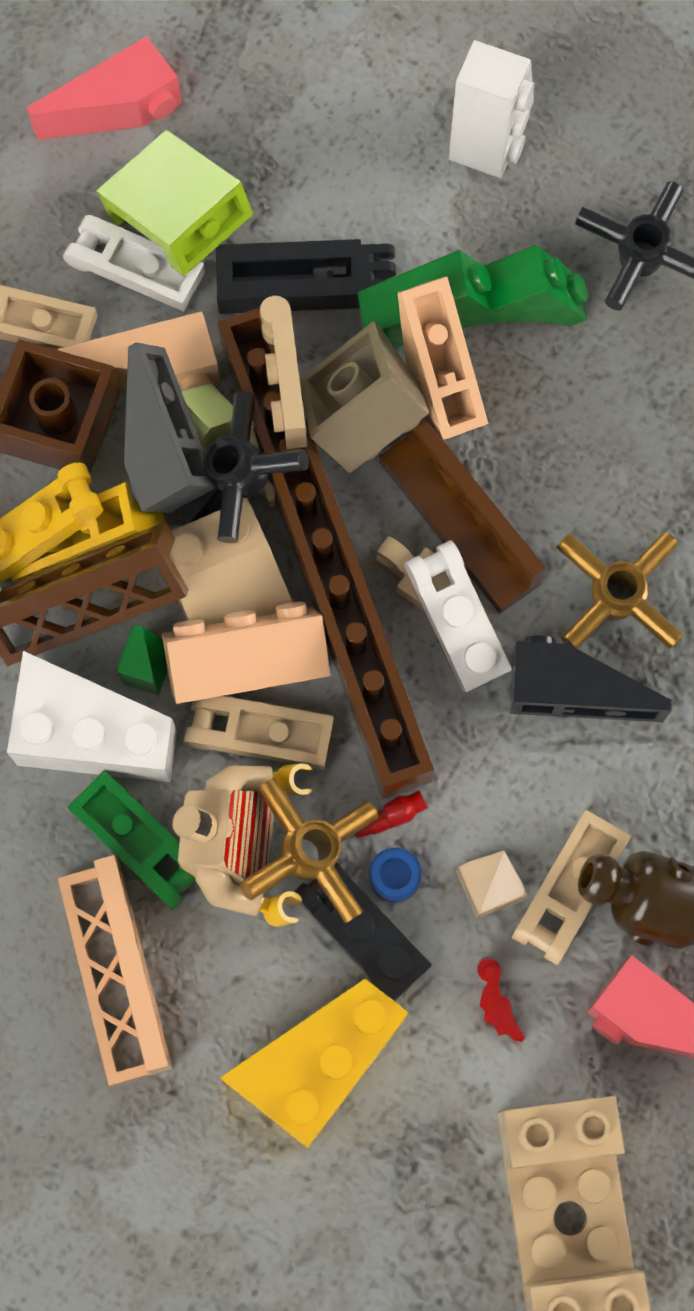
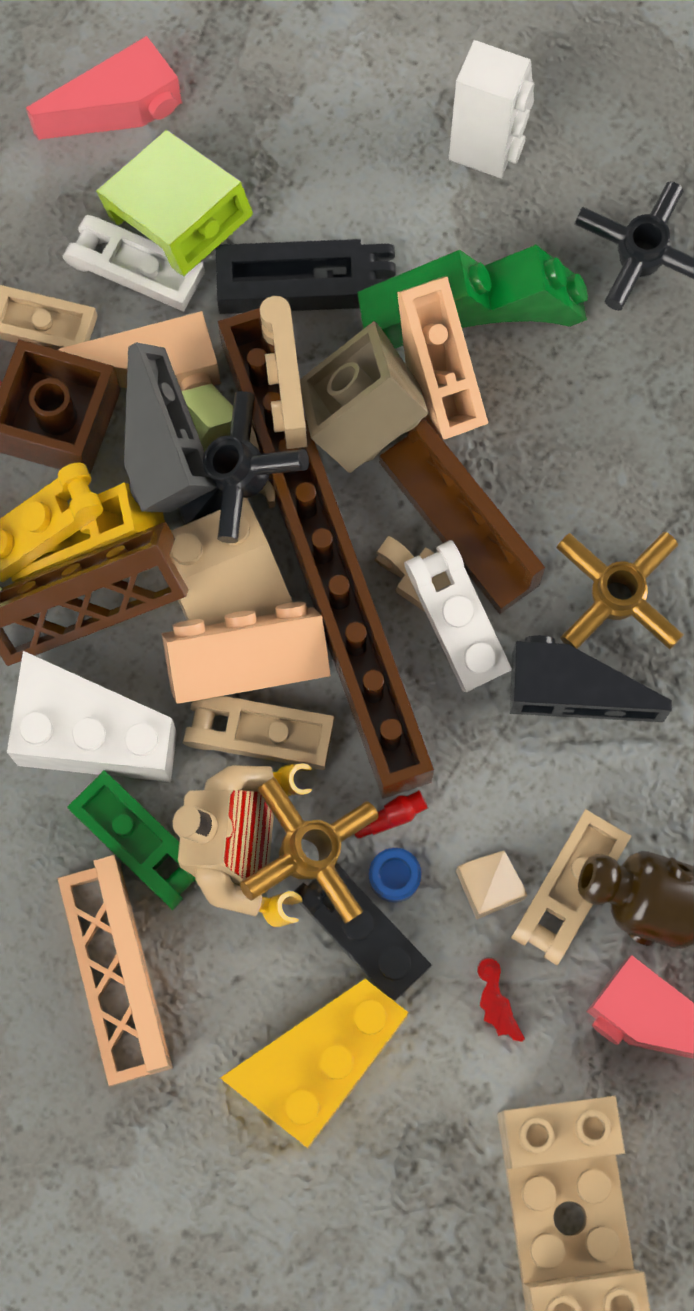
green slope [116,624,168,696] -> none

